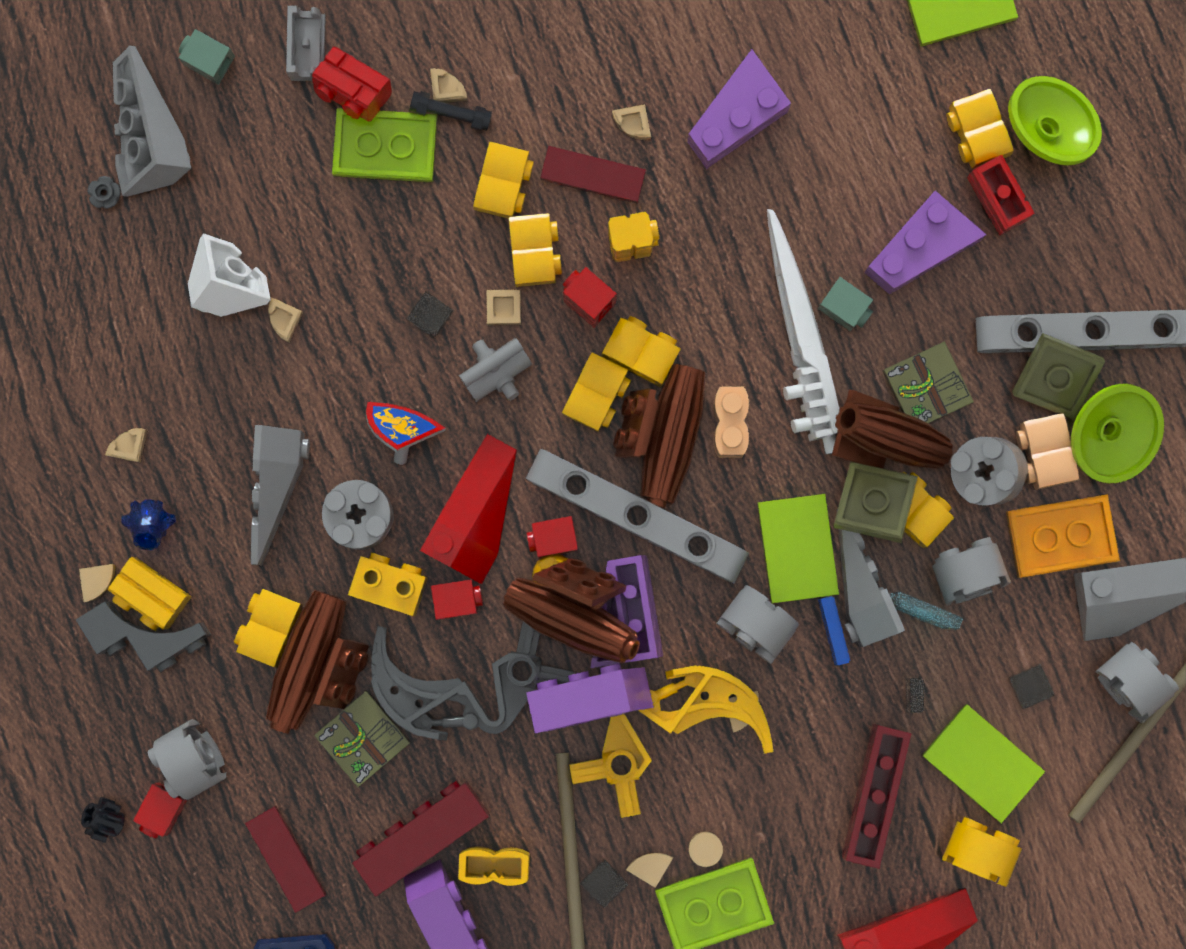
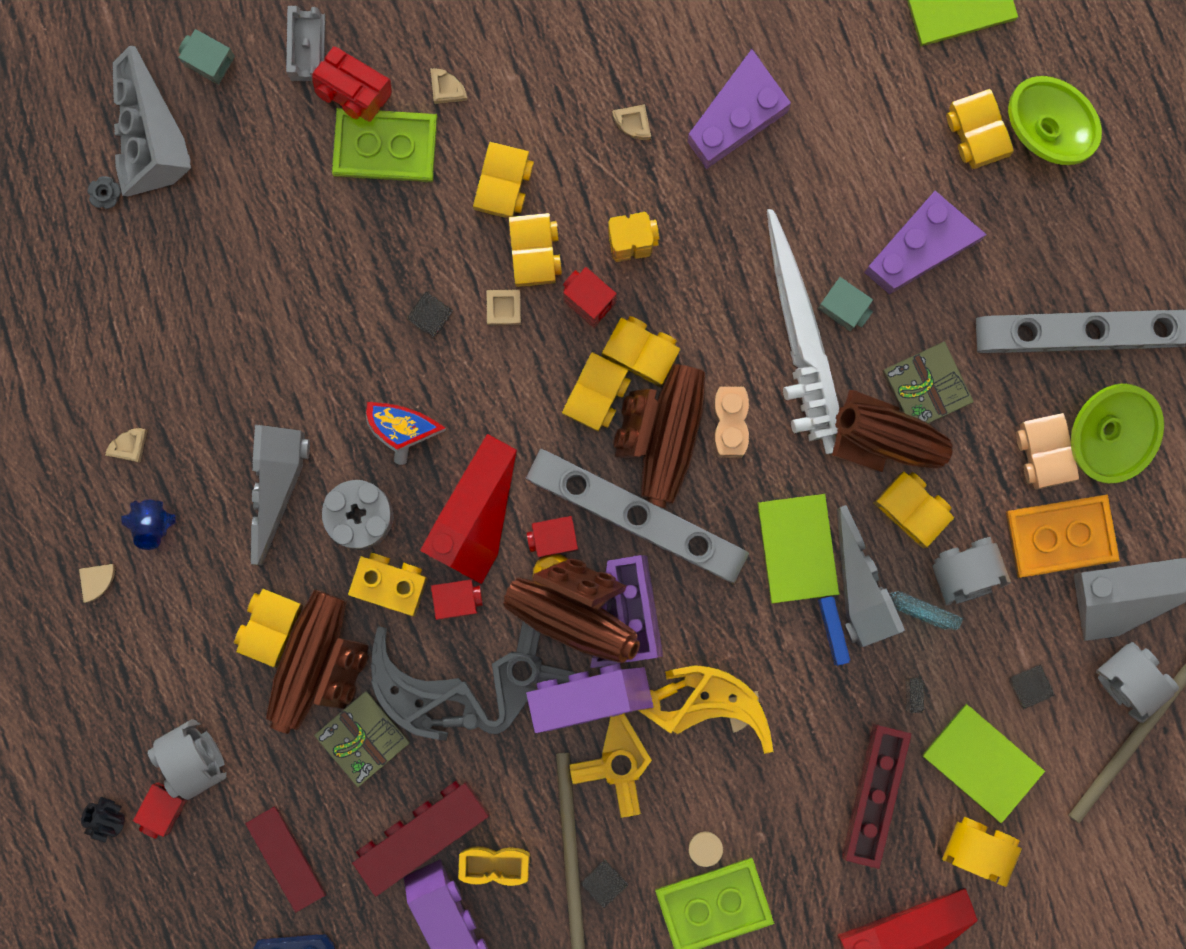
dark grey arch [76,601,211,673] -> none
yellow brick [108,557,191,631] -> none
white slope [188,233,271,317] -> none
tan tile [268,297,303,343] -> none
black bar [409,91,492,131] -> none
light grey pin [459,338,533,402] -> none
dark red tile [540,146,646,204] -> none
tan tile [626,853,673,888] -> none
light grey brick [716,585,799,664] -> none
olive tile [834,462,918,543] -> none
light grey brick [951,437,1028,505] -> none
red brick [967,155,1035,236] -> none
olive tile [1012,333,1105,420] -> none

